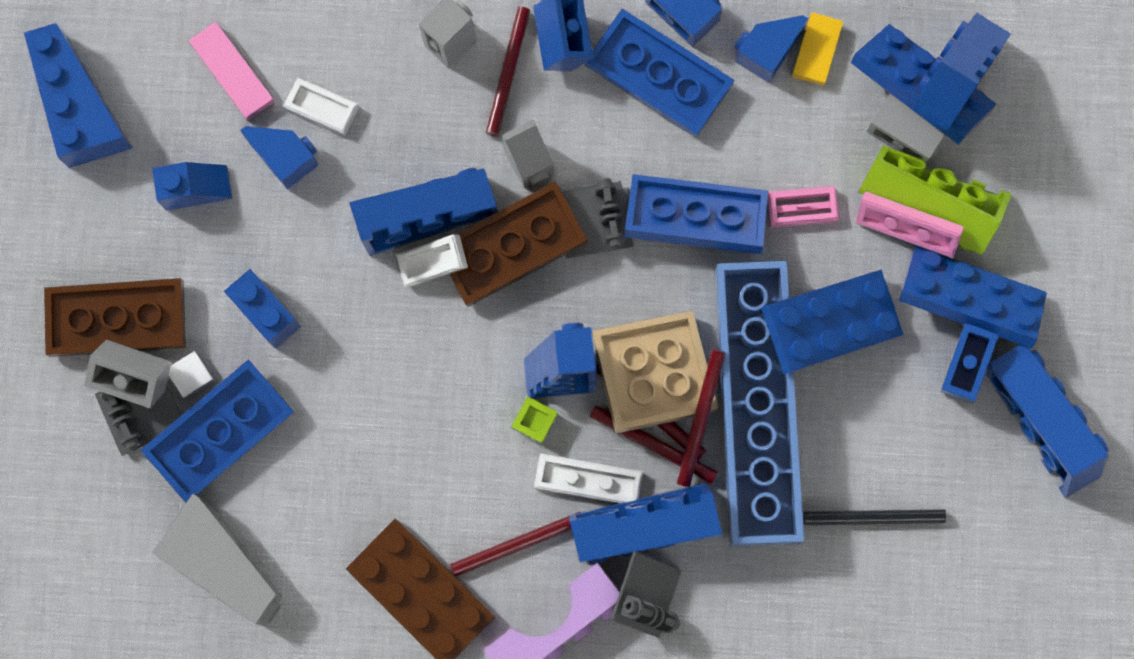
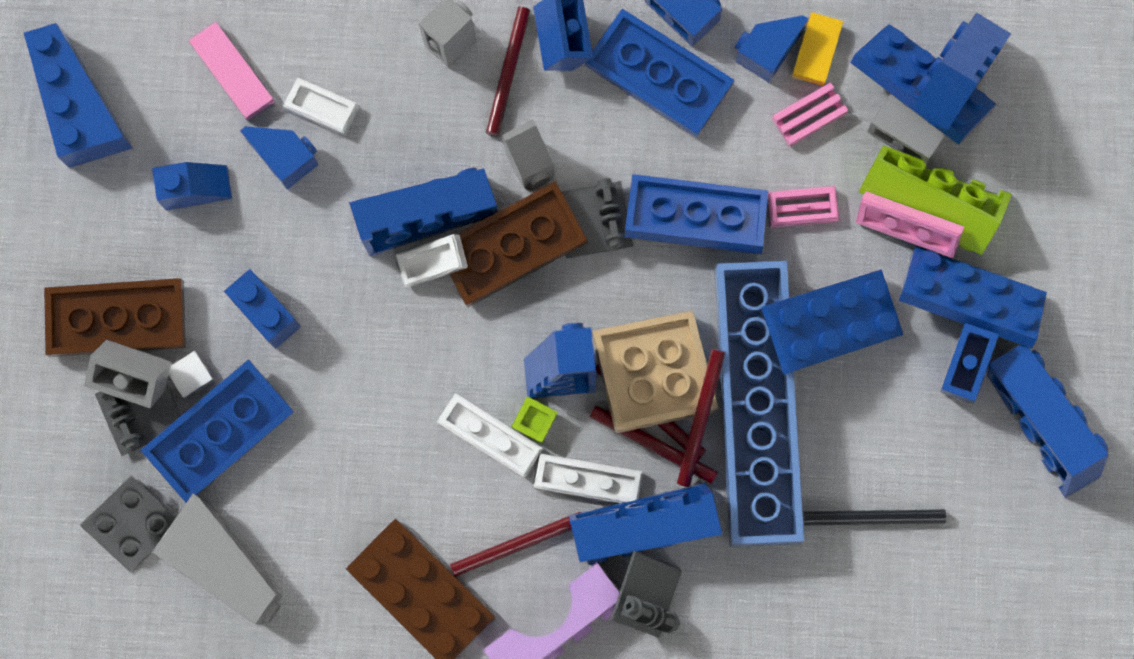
none -> dark grey hinge [80,475,176,572]
none -> white tile [437,393,543,479]
none -> bright pink tile [772,82,848,147]

